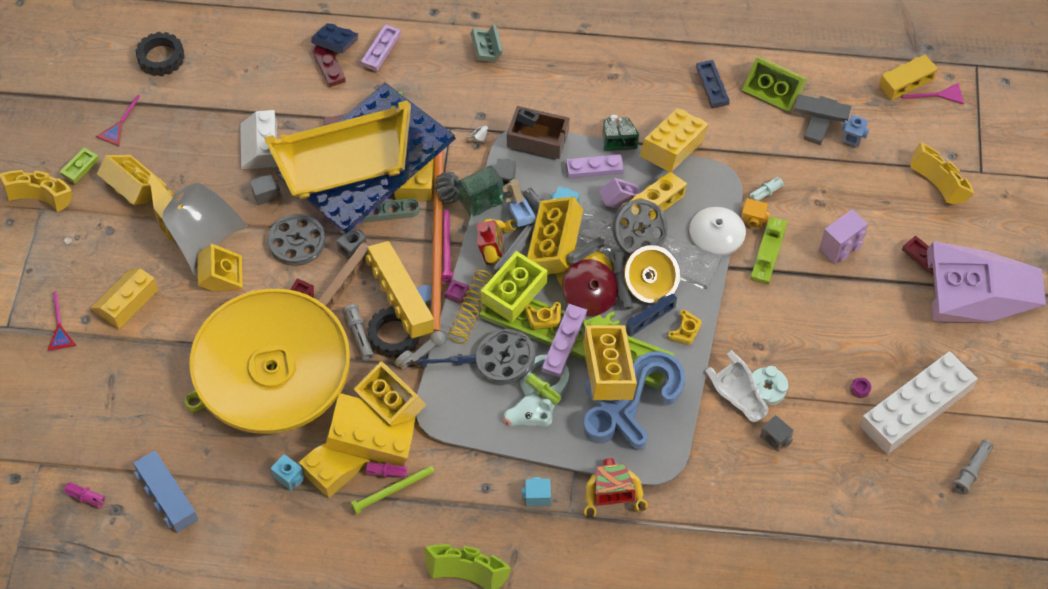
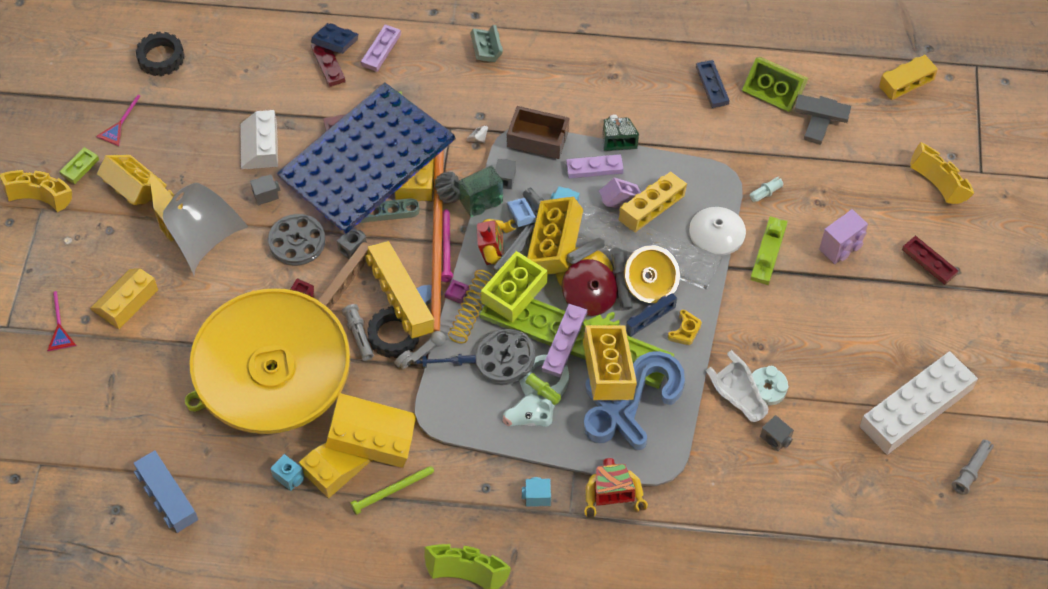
dark pink axle [64,482,105,508] -> none
yellow slope [198,243,243,291] -> none
yellow windscreen [264,101,411,199] -> none
yellow slope [353,361,426,426] -> none
dark pink axle [366,462,408,478] -> none
tan tile [502,178,524,203] -> none
black plate [516,107,540,128] -> none
yellow piece [525,302,561,330] -> none
dark grey wedge [612,199,668,255] -> none
yellow brick [639,108,709,172] -> none
light orange brick [741,198,770,229] -> none
medium blue brick [842,114,870,147] -> none
magenta tile [851,378,871,398] -> none
dark pink piece [902,83,964,104] -> none
lavender wedge [927,241,1046,323] -> none

